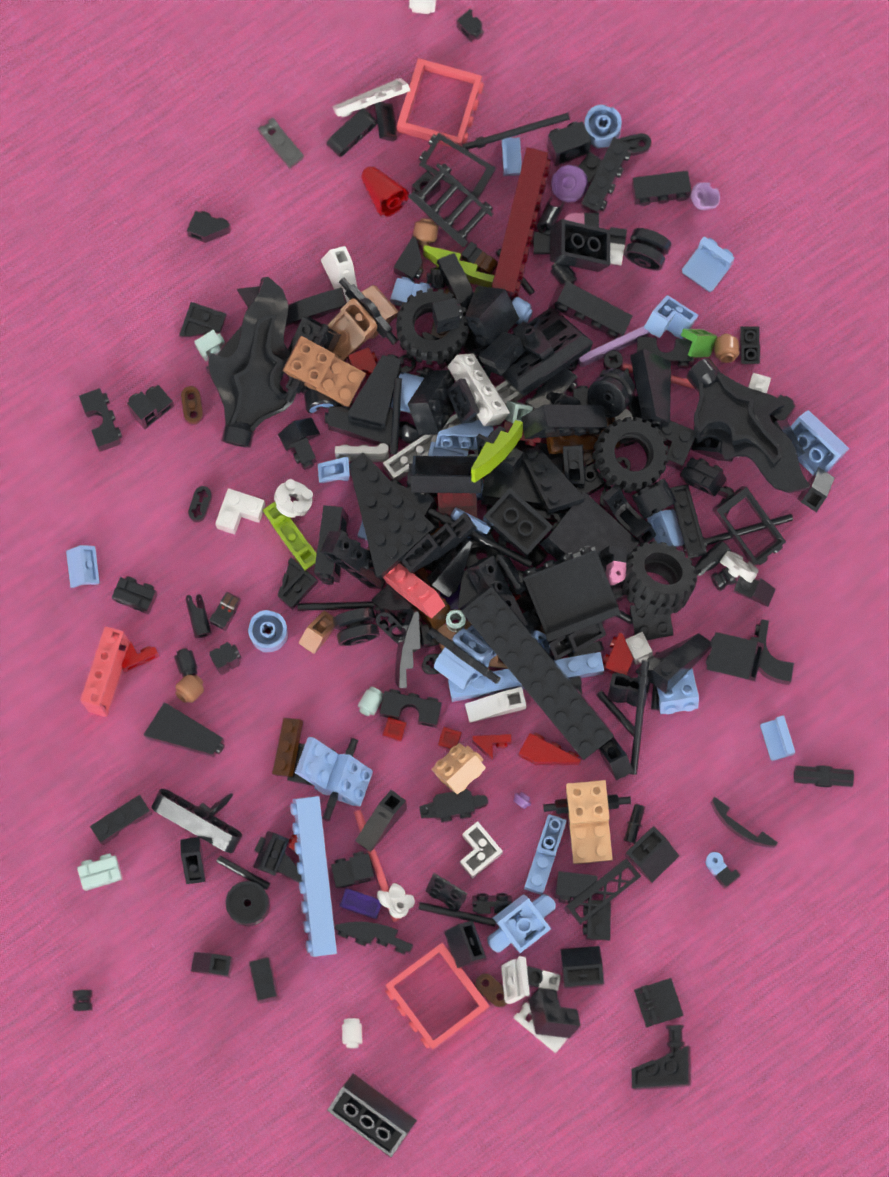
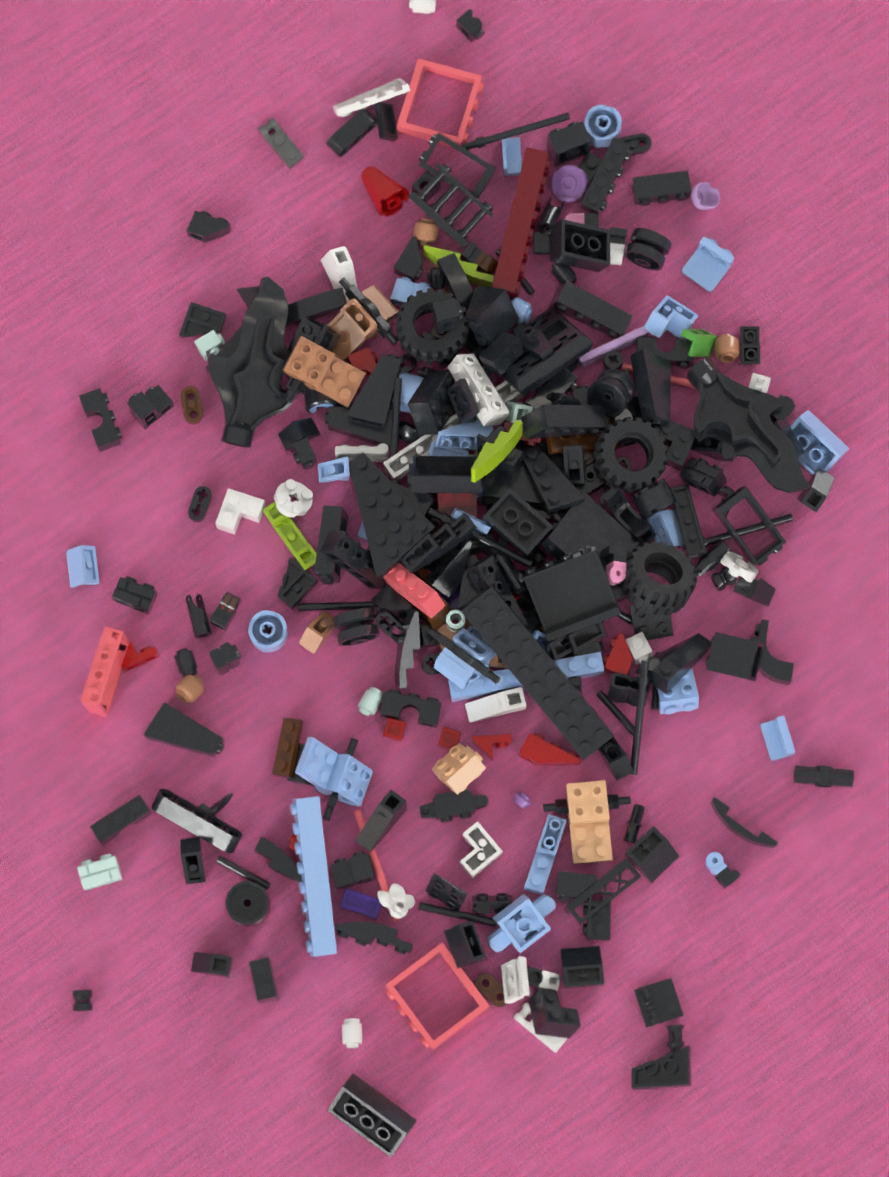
black slope [253,831,290,876] -> none

